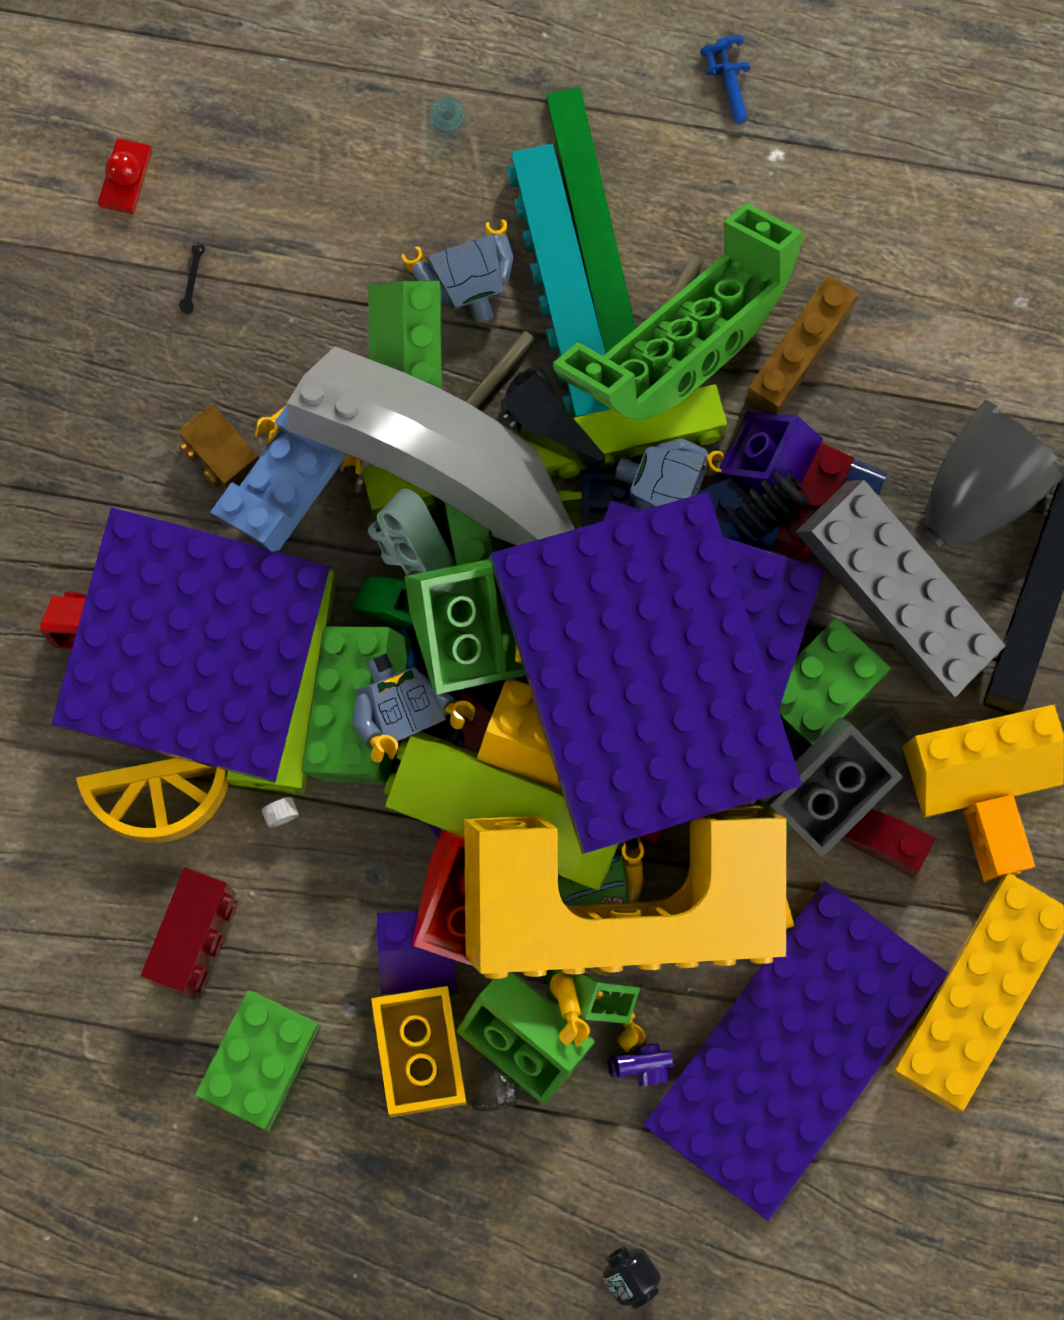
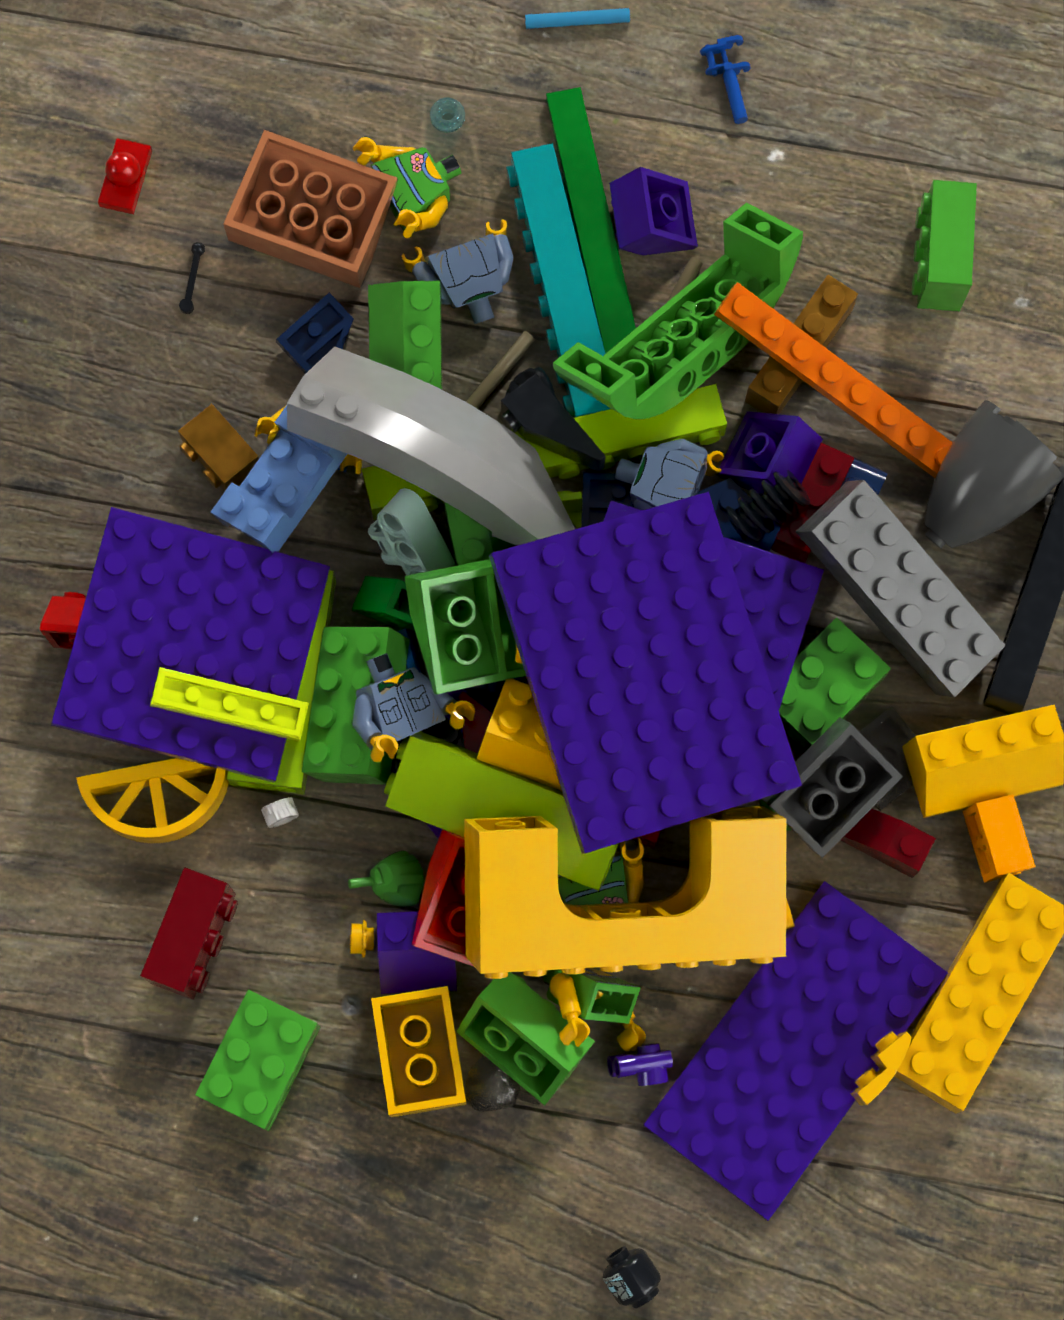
none -> neon yellow tile [150,667,309,741]
none -> nougat slope [223,130,398,288]
none -> dark blue wing [276,292,354,374]
none -> bright green piece [348,850,424,907]
none -> yellow plate [350,920,374,958]
none -> torso [353,137,462,238]
none -> dark azure piece [525,8,630,29]
none -> dark purple slope [609,167,698,256]
none -> orange plate [714,282,953,478]
none -> yellow slope [850,1031,912,1106]
none -> bright green brick [912,180,977,312]

